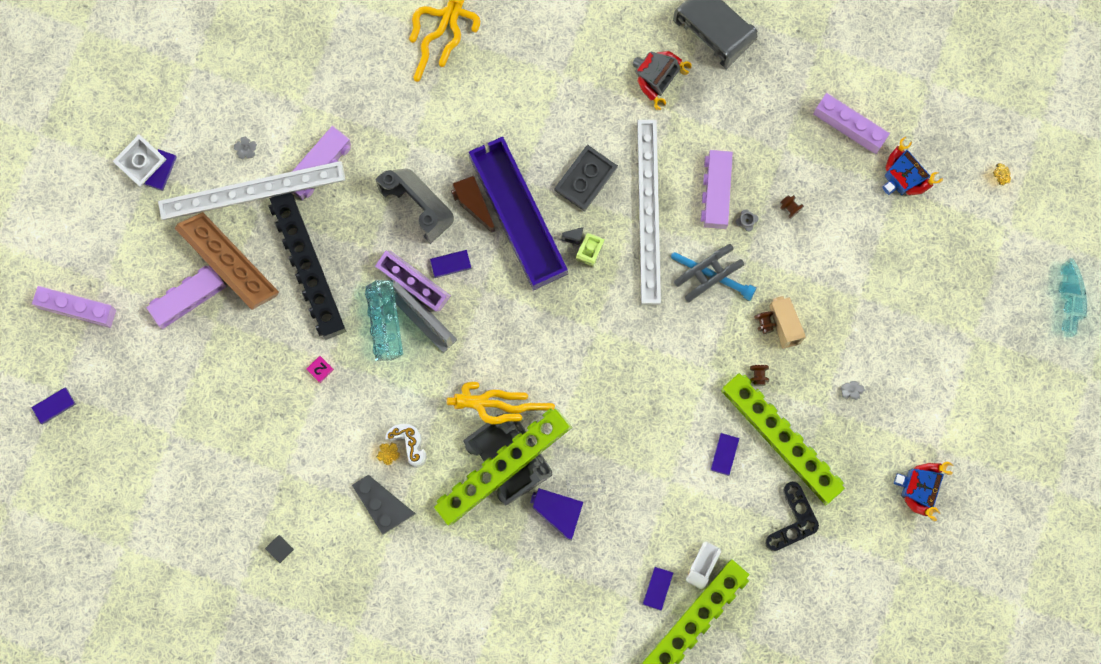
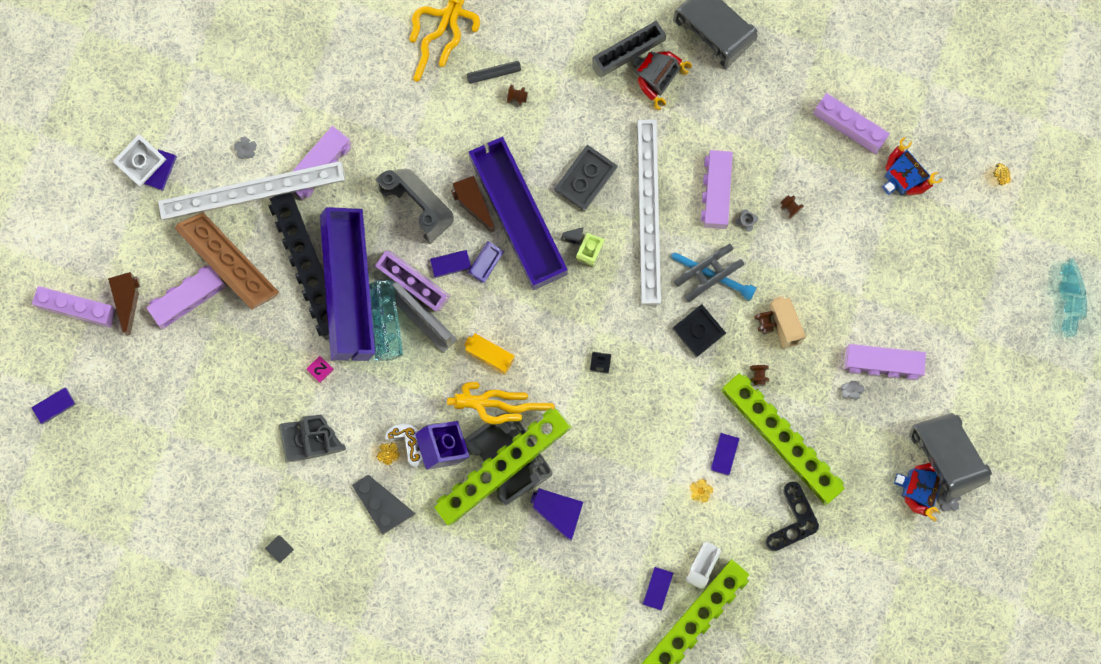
none -> reddish brown slope [108,272,141,336]
none -> dark grey slope [279,414,346,463]
none -> dark purple piece [320,207,375,361]
none -> dark purple brick [415,421,470,470]
none -> yellow brick [464,333,515,375]
none -> dark grey axle [467,61,521,84]
none -> tile [467,241,504,283]
none -> reddish brown wheel [507,85,528,106]
none -> black tile [590,352,611,374]
none -> dark grey brick [592,20,666,78]
none -> black plate [672,304,726,358]
none -> clear yellow plant [690,479,713,503]
none -> lavender brick [844,344,926,380]
none -> dark grey windscreen [909,413,992,502]
none -> light grey plant [937,491,961,512]

